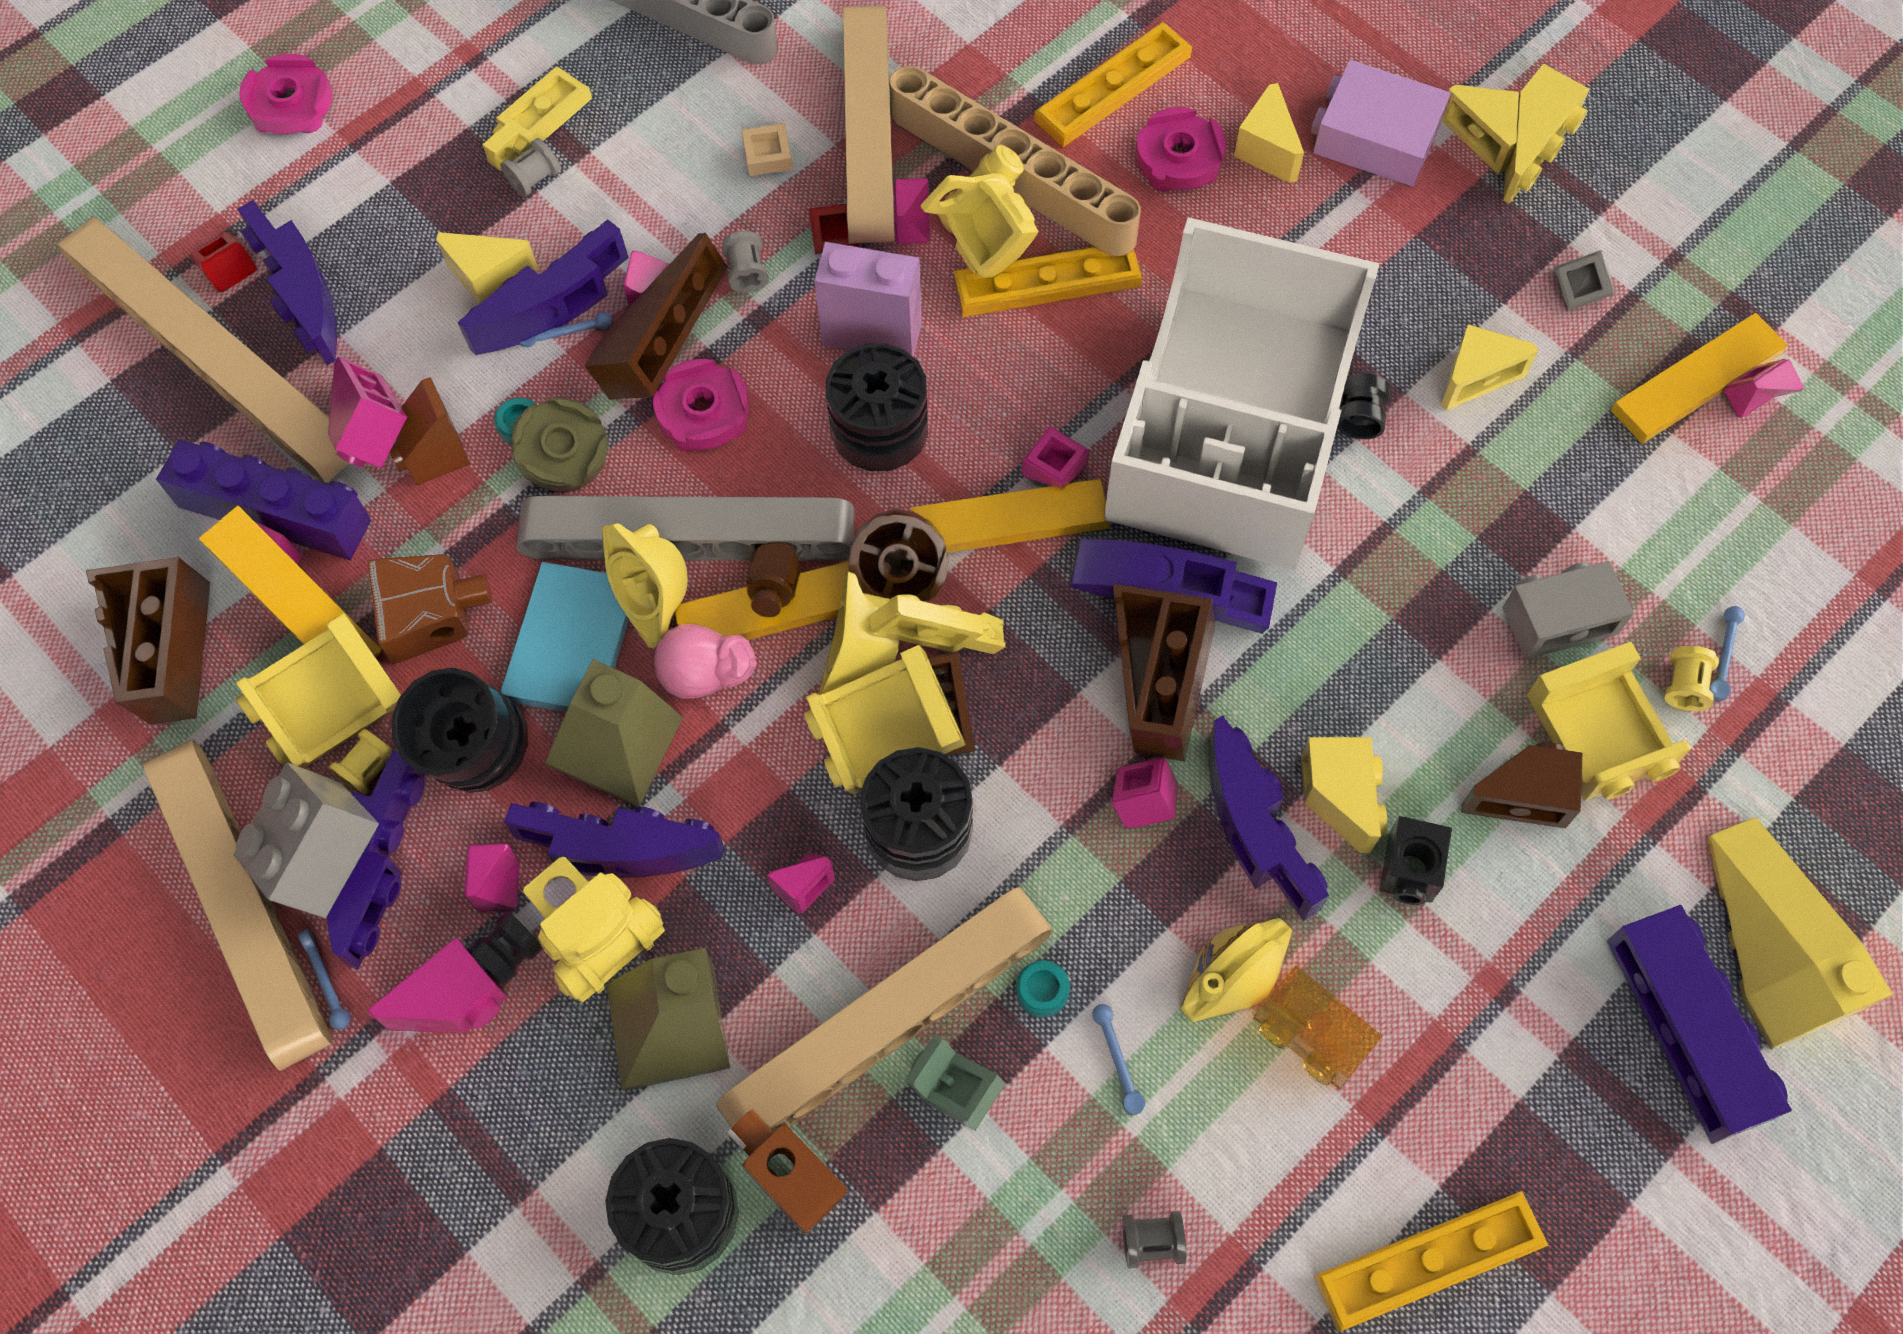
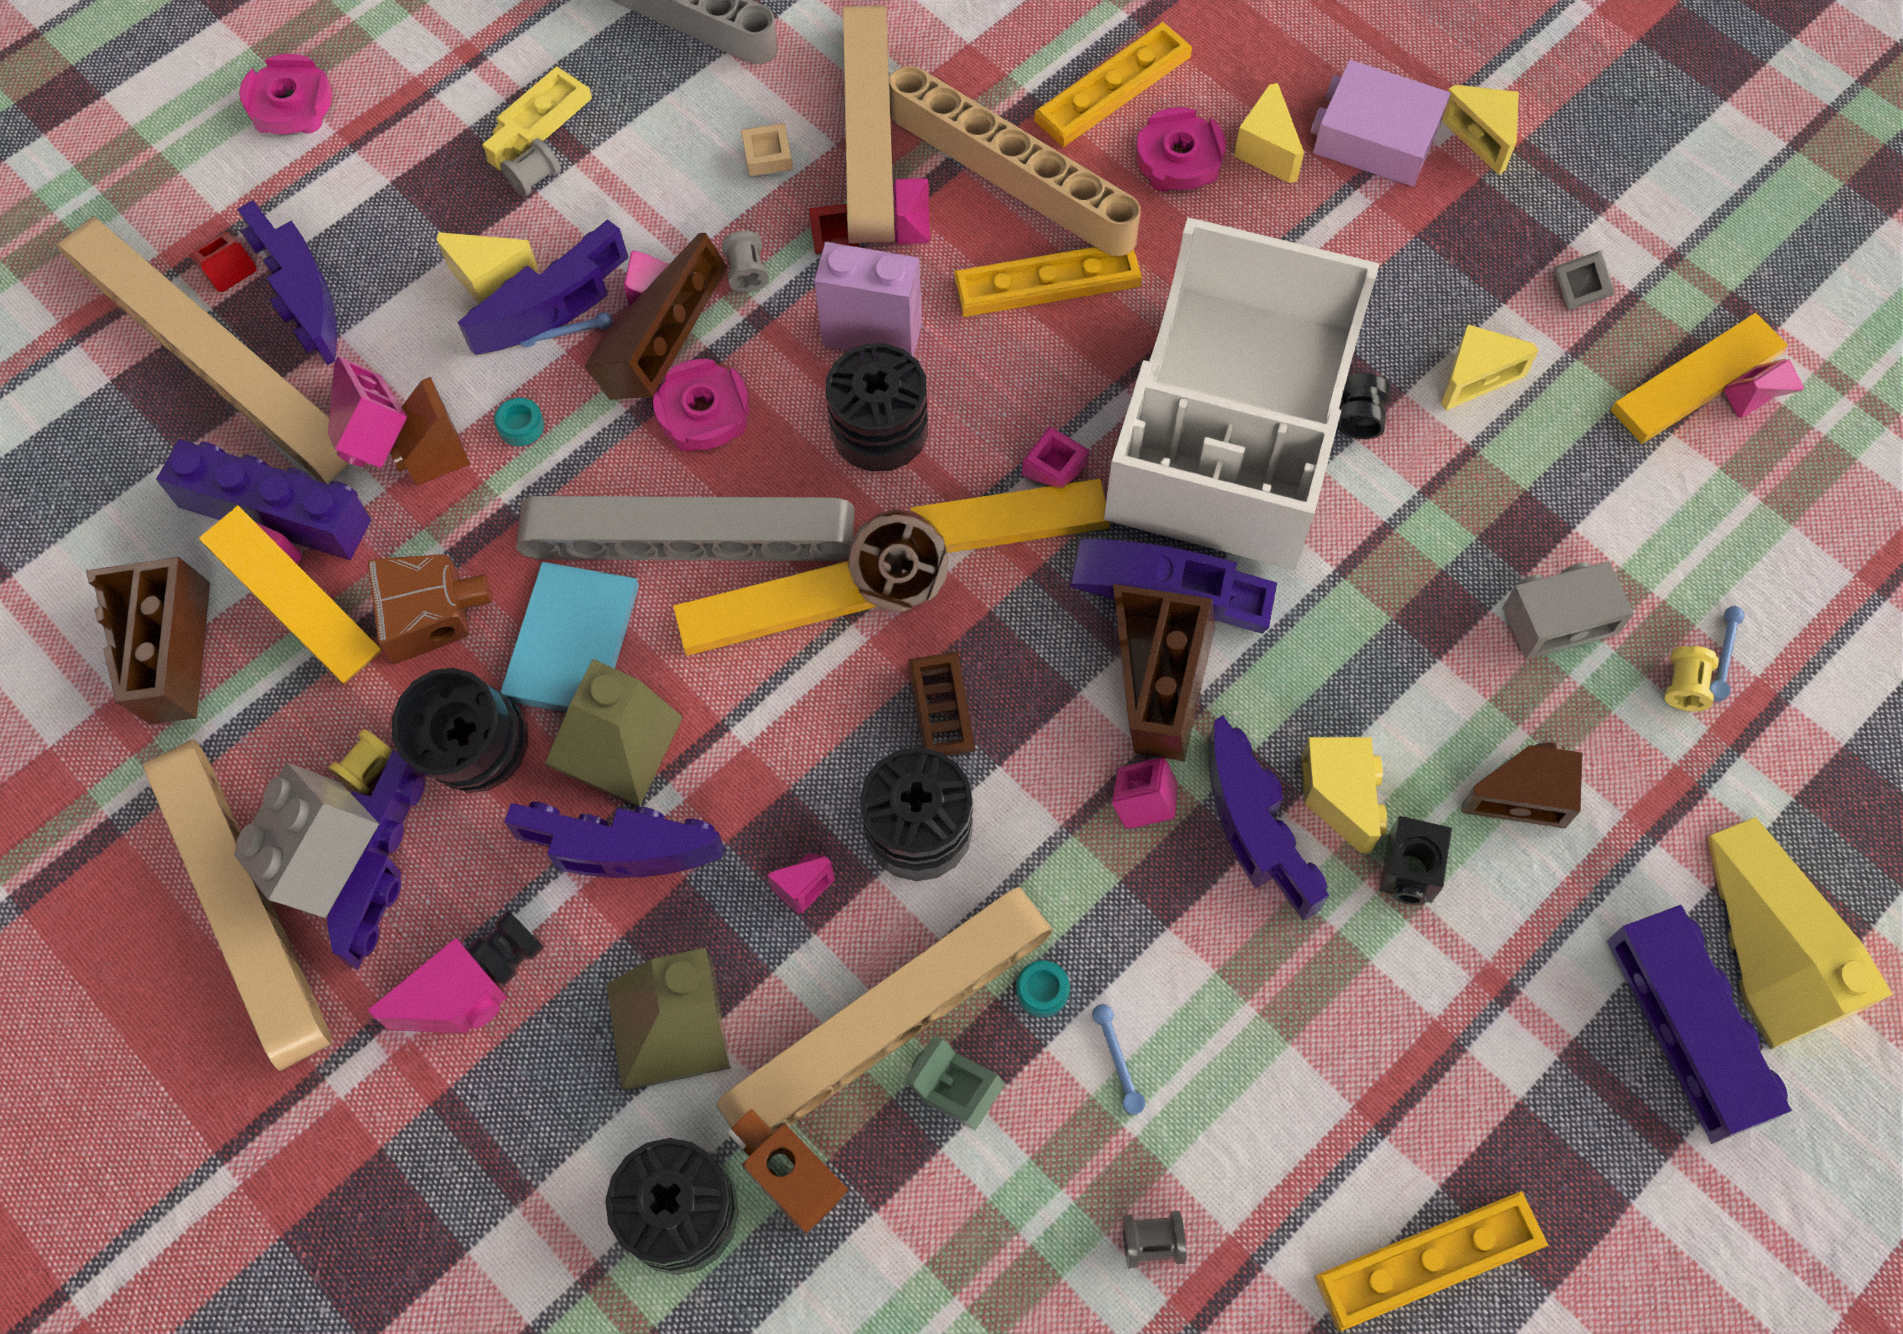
light yellow panel [236,614,401,769] -> none
medium blue hinge [298,928,351,1030] -> none
dark pink slope [464,844,520,912] -> none
olive tile [511,398,608,492] -> none
light yellow piece [523,857,665,1003] -> none
light yellow hat [602,523,688,648] -> none
bright pink hair [654,624,757,699] -> none
reddish brown arm [747,542,801,617] -> none
light yellow panel [804,645,966,795] -> none
light yellow hat [818,571,899,695] -> none
light yellow hinge [870,595,1005,654] -> none
light yellow piece [920,145,1038,278] -> none
light yellow hat [1180,918,1292,1022] -> none
clear yellow bracket [1253,966,1383,1090] -> none
light yellow slope [1503,64,1590,204] -> none
light yellow panel [1526,641,1691,801] -> none

